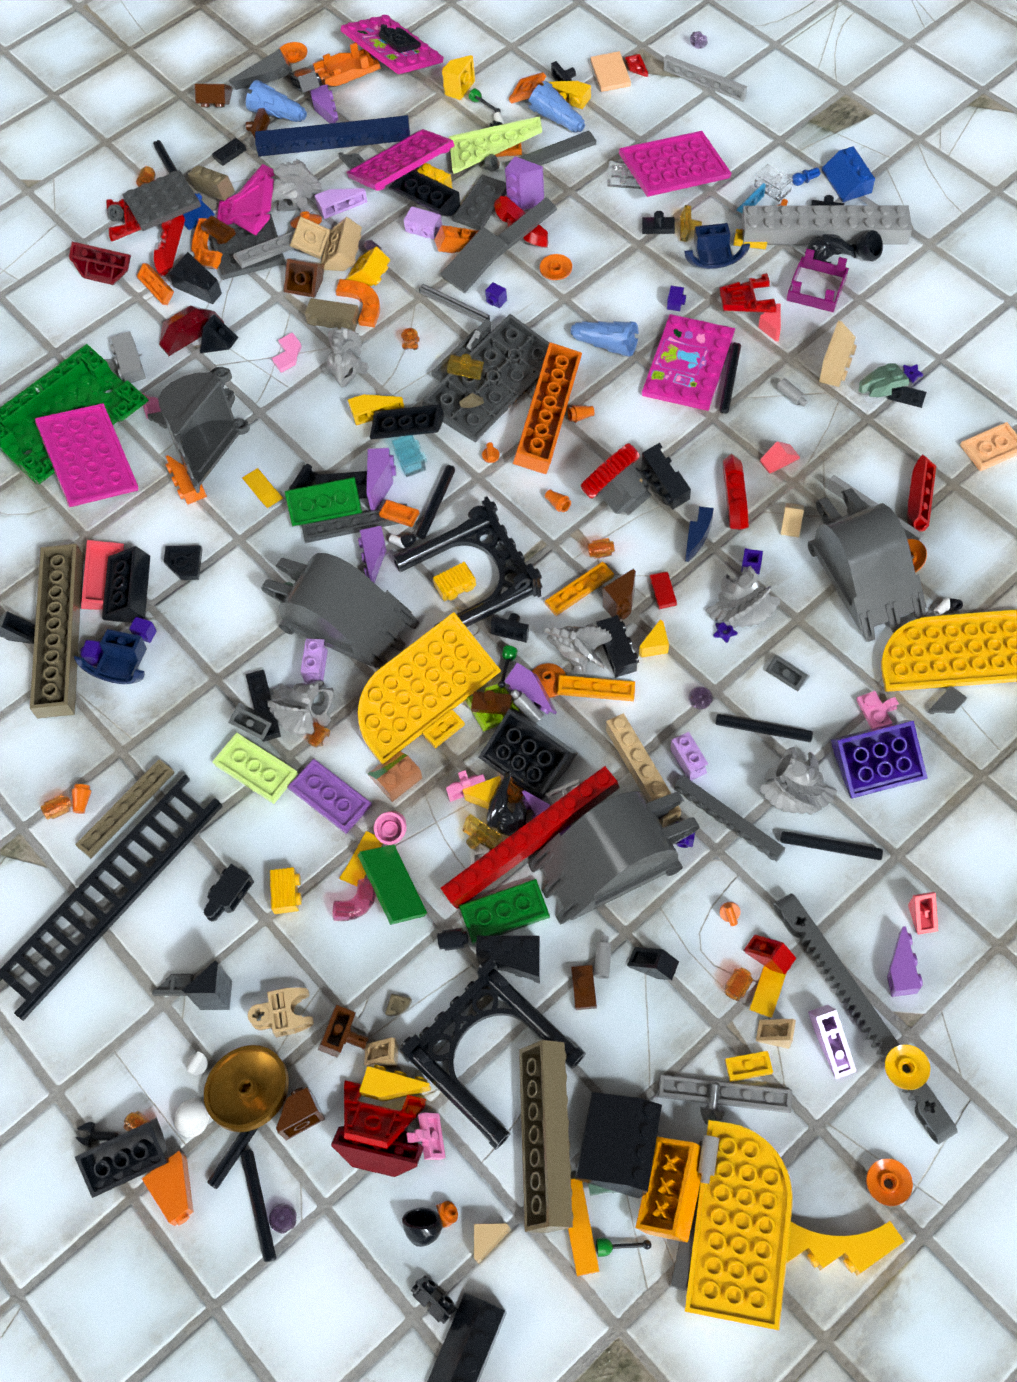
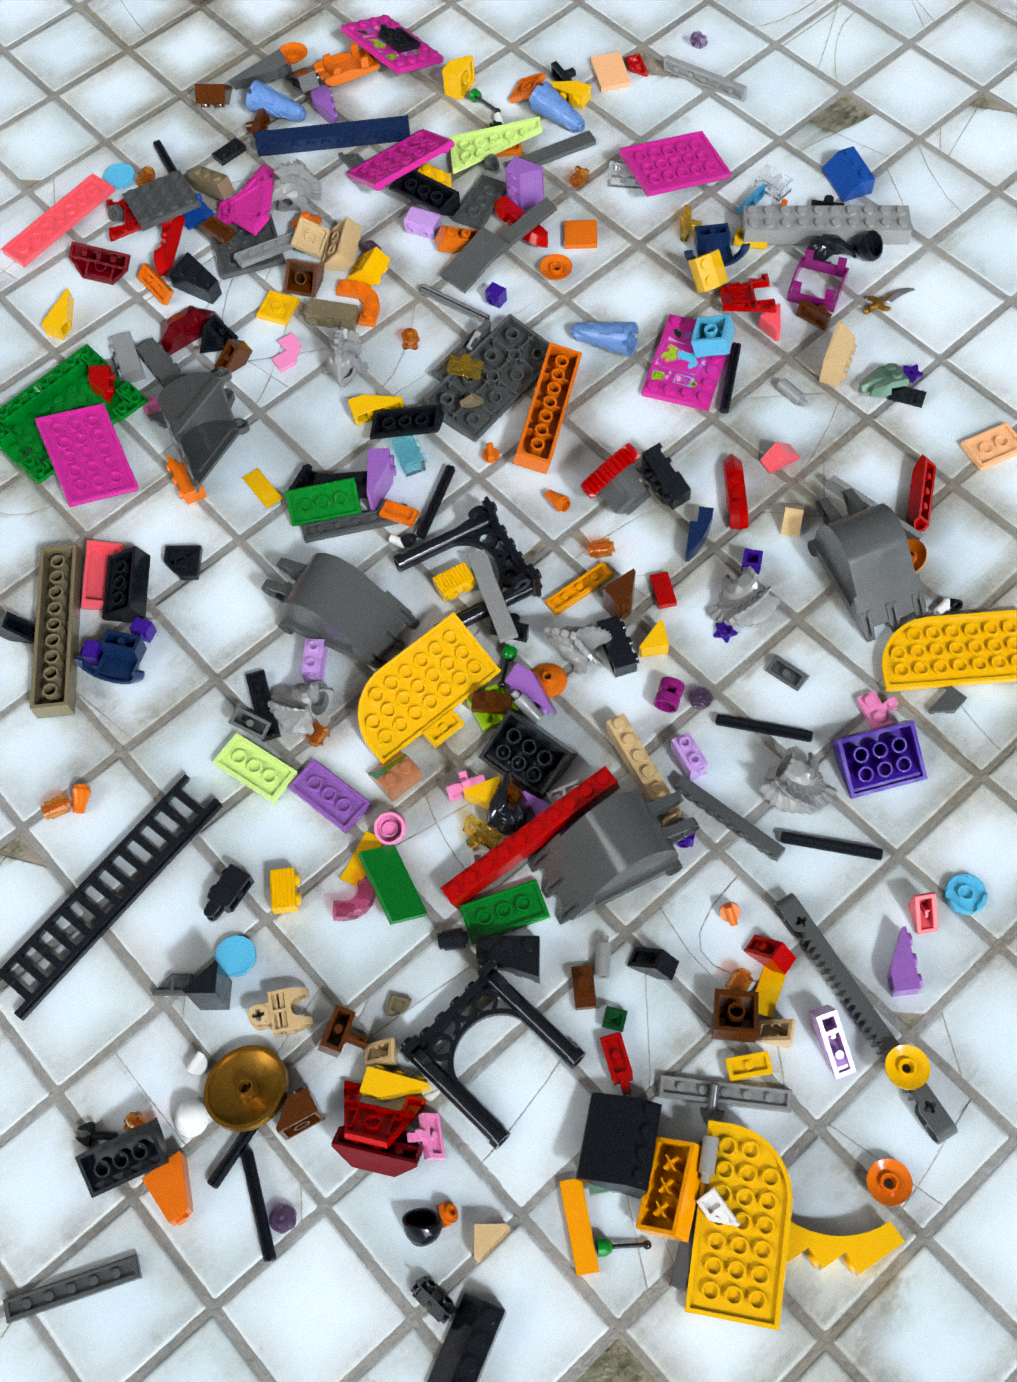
dark tan plate [75,759,175,859] -> none
orange plate [191,218,223,269] -> none
lavender slope [314,188,367,219] -> none
medium lavender slope [358,526,387,583] -> none
dark tan brick [519,1040,573,1233] -> none
light orange tile [557,675,635,702] -> none
orange cone [568,405,595,423] -> none
black tile [642,211,675,234] -> none
dark purple plate [667,286,686,312] -> none
blue axle [792,167,821,186] -> none
none -> coral plate [1,173,115,268]
none -> dark grey tile [3,1255,142,1324]
none -> yellow slope [41,288,74,340]
none -> red slope [88,365,116,403]
none -> medium azure tile [104,163,135,189]
none -> dark grey brick [136,337,186,388]
none -> reddish brown slope [215,339,253,373]
none -> medium azure tile [215,935,257,977]
none -> yellow tile [256,290,300,326]
none -> light grey tile [467,549,518,643]
none -> orange tile [564,220,597,249]
none -> clear orange brick [570,166,590,188]
none -> red hinge [600,1032,634,1096]
none -> dark green tile [601,1006,628,1032]
none -> magenta wheel [653,677,685,713]
none -> yellow slope [688,249,729,293]
none -> medium azure brick [691,314,735,357]
none -> white tile [696,1187,741,1227]
none -> reddish brown slope [712,988,759,1043]
none -> reddish brown tile [796,299,832,331]
none -> piece [863,288,915,314]
none -> medium azure tile [944,873,988,915]

